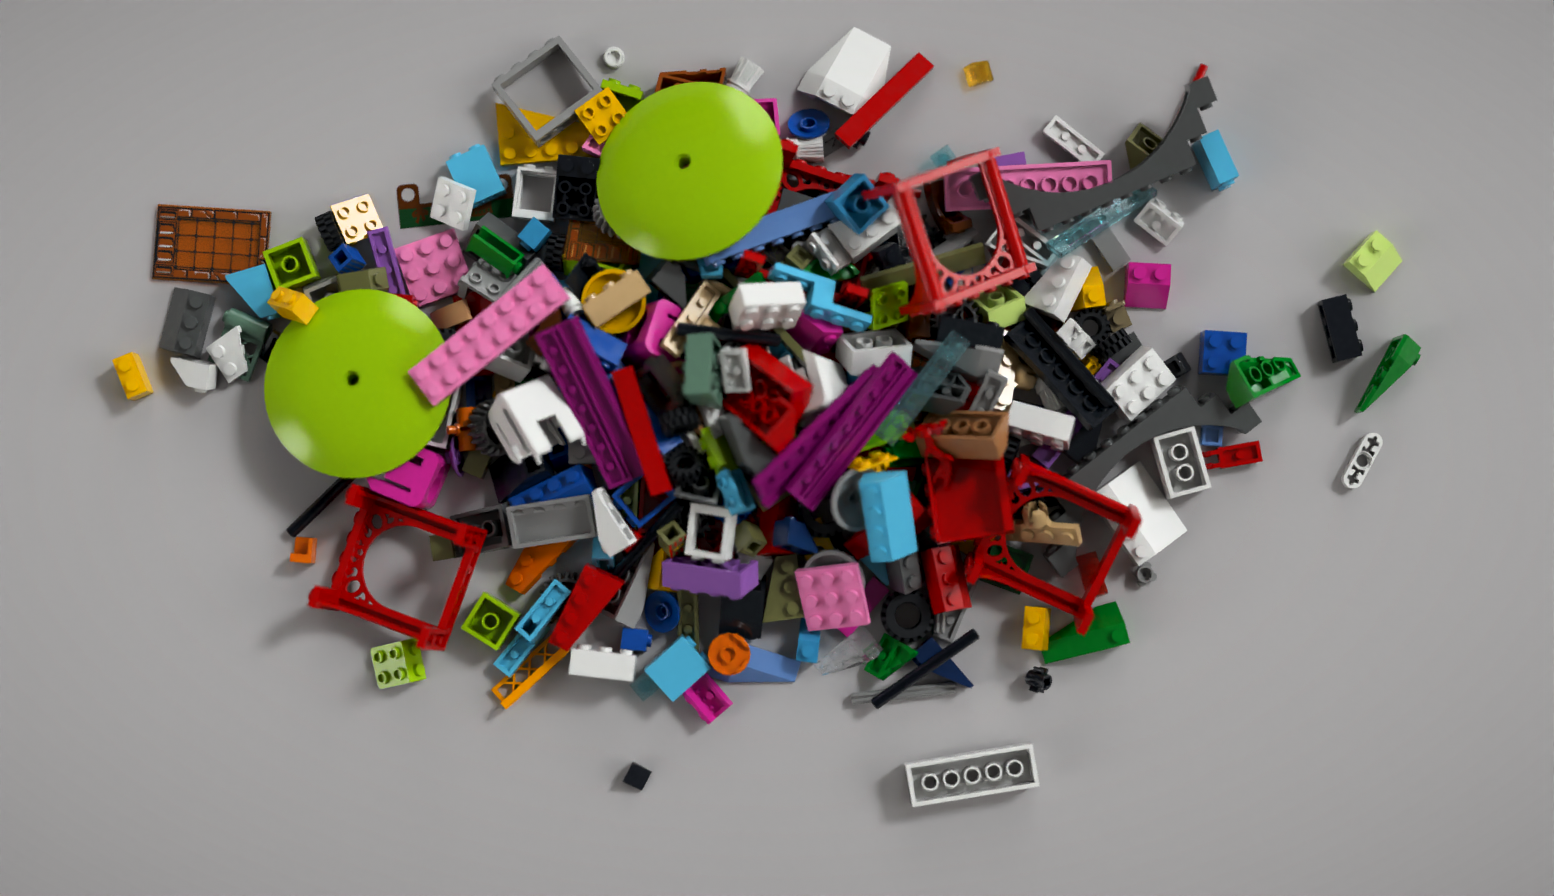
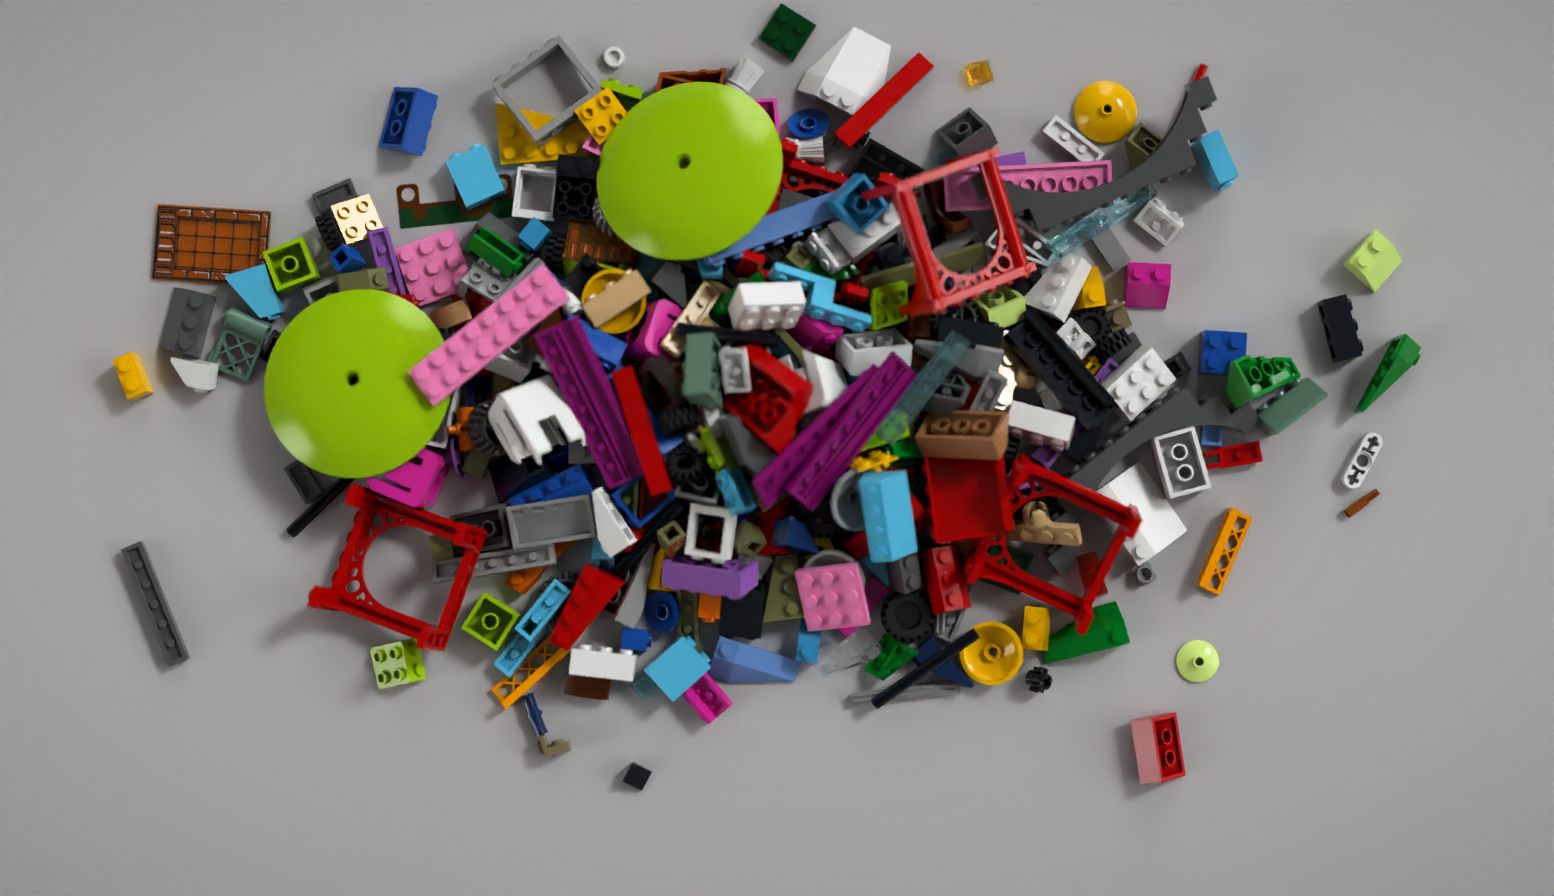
white wing [206,325,248,383] -> none
yellow brick [267,286,319,325] -> none
orange panel [290,537,317,563] -> none
white plate [430,177,477,231] -> none
orange tile [708,633,751,676] -> none
red piece [902,419,954,487] -> none
white brick [904,742,1040,807] -> none
none -> dark grey plate [121,541,190,667]
none -> dark grey tile [284,460,324,504]
none -> dark grey tile [312,178,359,214]
none -> blue slope [379,87,438,156]
none -> light grey plate [431,543,557,584]
none -> dark blue pin [520,692,548,737]
none -> dark tan bracket [538,735,572,757]
none -> reddish brown slope [563,672,611,700]
none -> orange brick [698,592,721,623]
none -> dark green plate [759,3,816,62]
none -> black wedge [849,138,925,188]
none -> dark grey slope [936,107,998,158]
none -> yellow dish [959,621,1023,685]
none -> yellow dish [1074,81,1137,144]
none -> red slope [1131,712,1186,784]
none -> yellowish green dish [1176,640,1219,682]
none -> light orange fence [1195,507,1252,595]
none -> sand green slope [1256,377,1329,436]
none -> dark orange pin [1344,489,1380,518]

